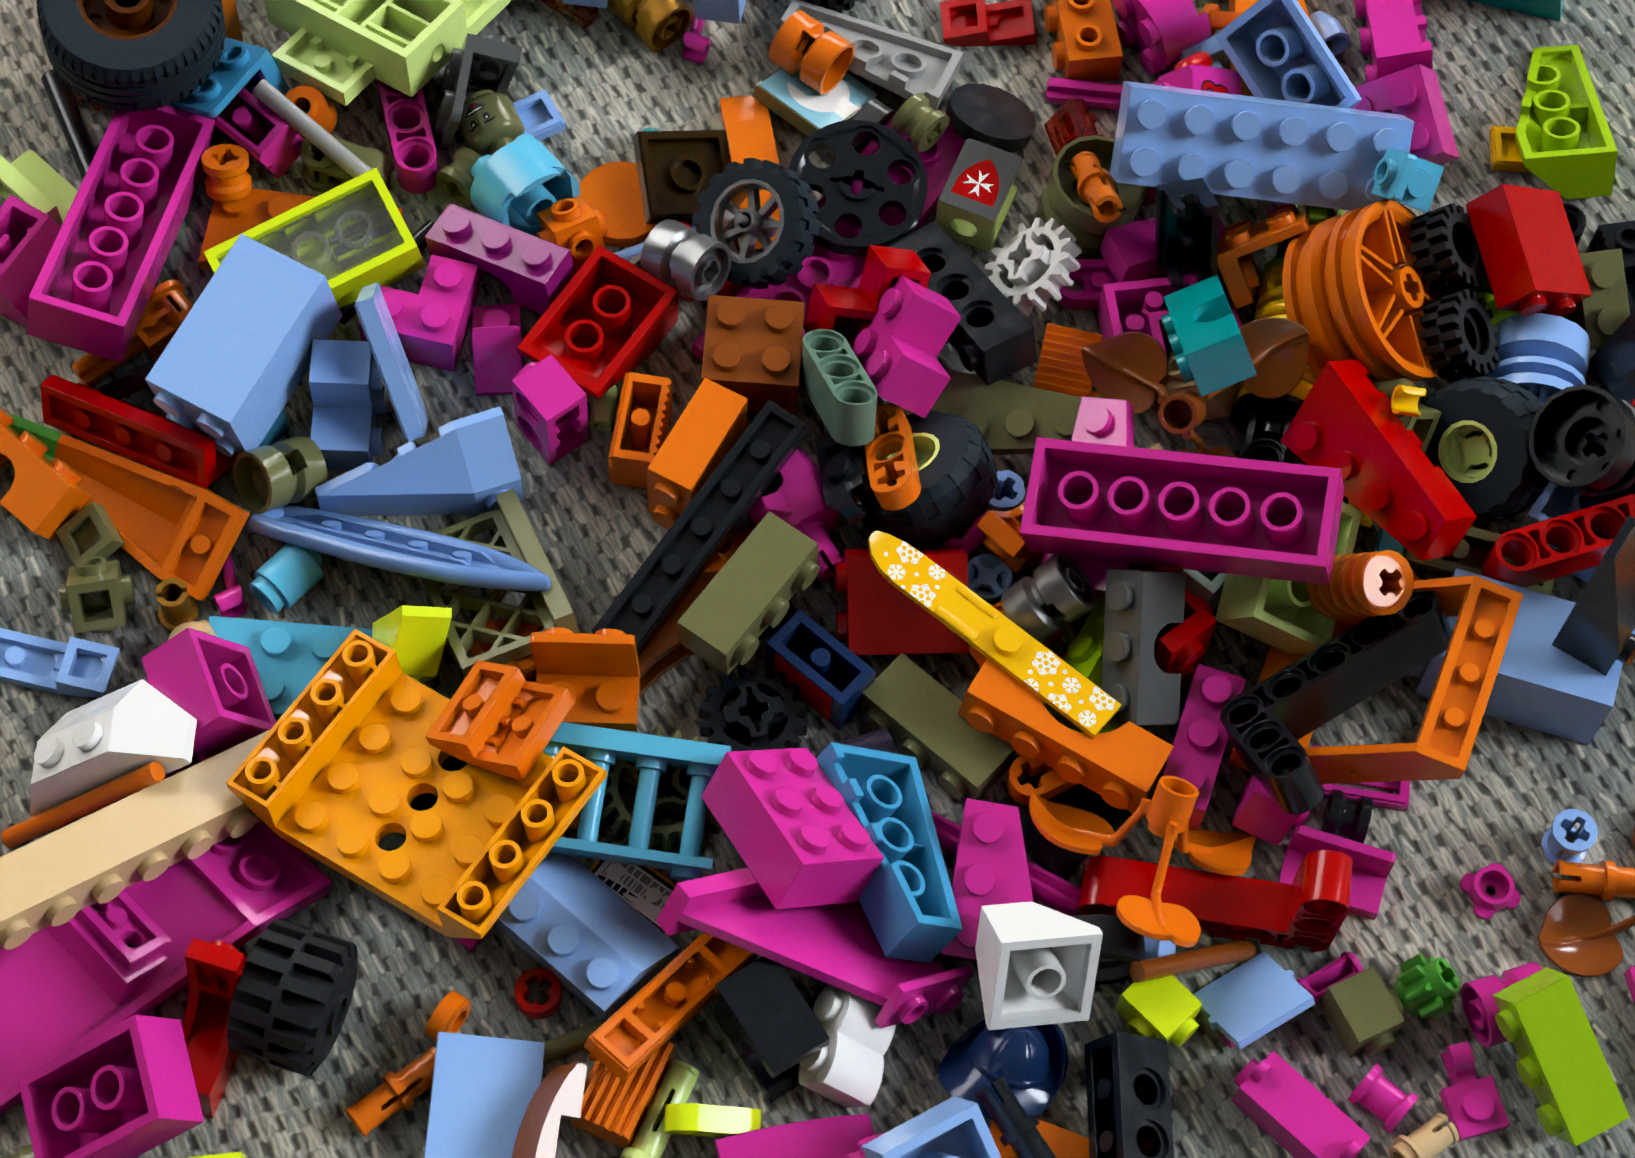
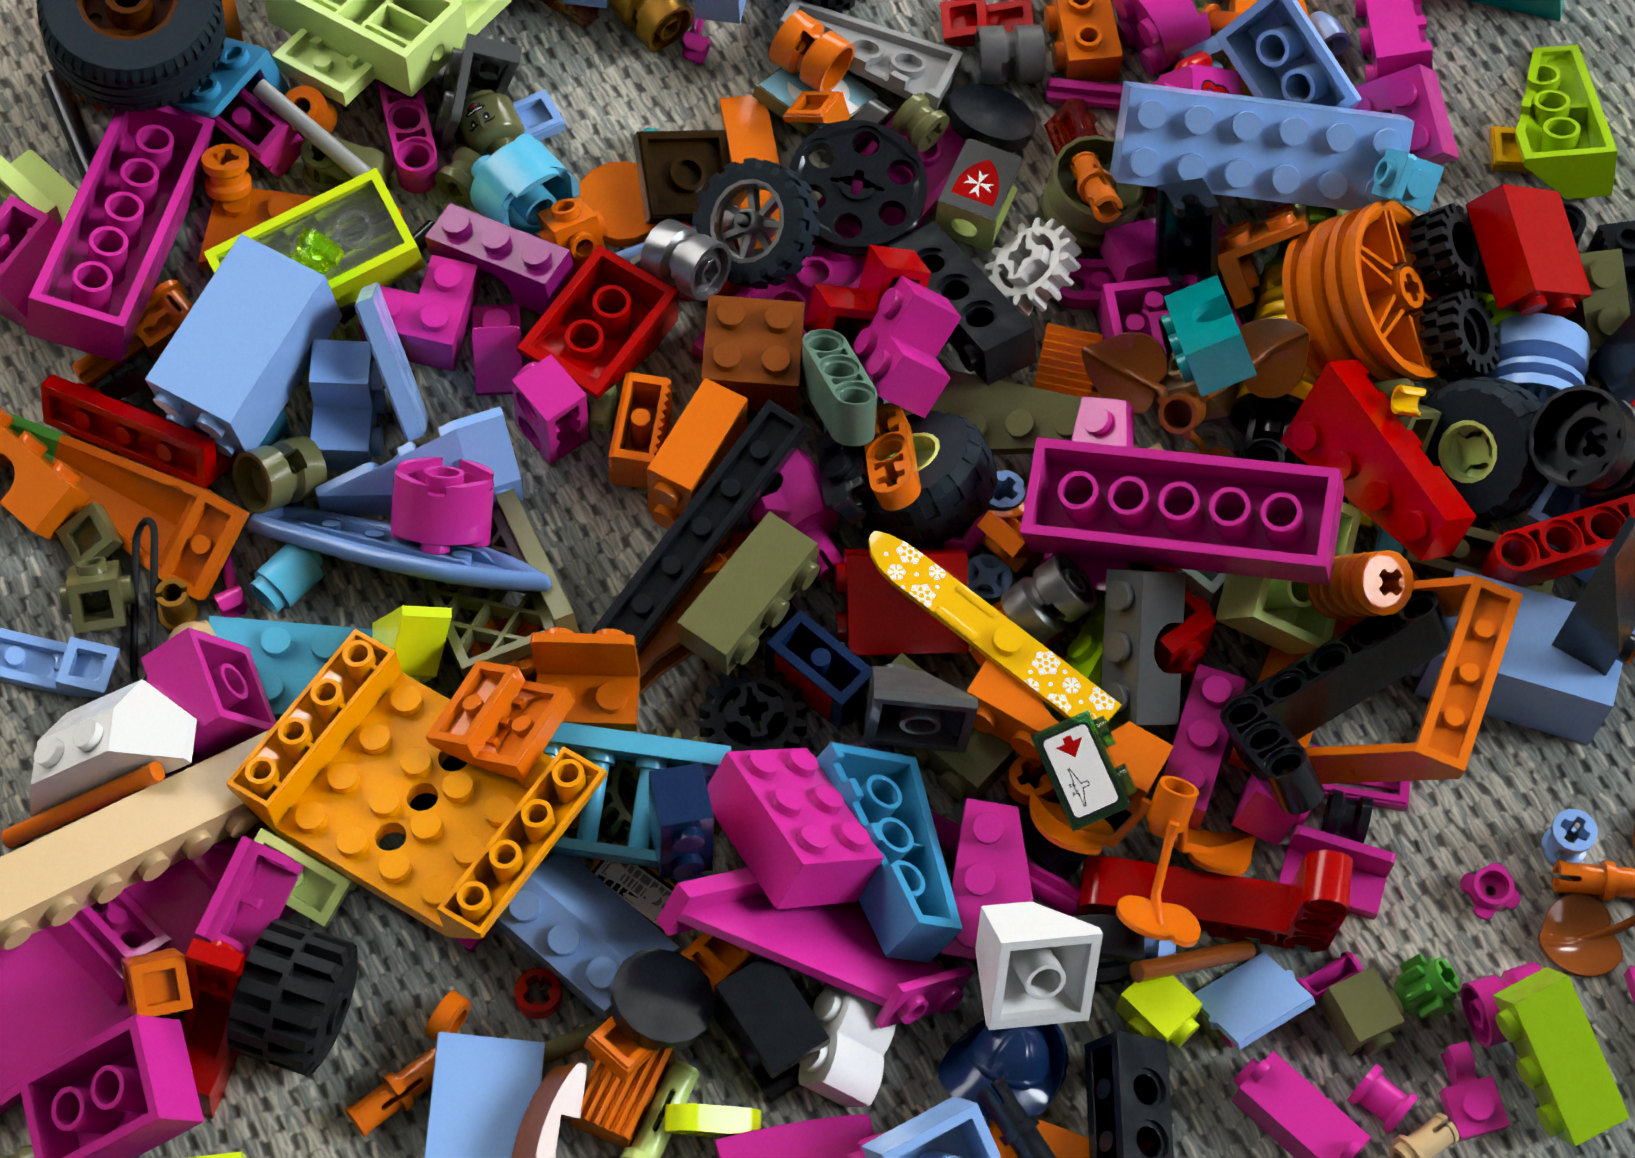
none -> orange brick [121,948,193,1017]
none -> black piece [130,517,158,681]
none -> dark pink hinge [195,835,304,958]
none -> yellowish green panel [254,828,358,927]
none -> clear neon green wheel [286,227,345,277]
none -> dark pink brick [391,457,494,555]
none -> black tile [608,948,715,1051]
none -> dark blue brick [649,763,714,879]
none -> orange slope [783,91,850,123]
none -> dark grey slope [864,663,978,753]
none -> flat silver wheel [974,24,1045,85]
none -> brick [1031,710,1138,832]

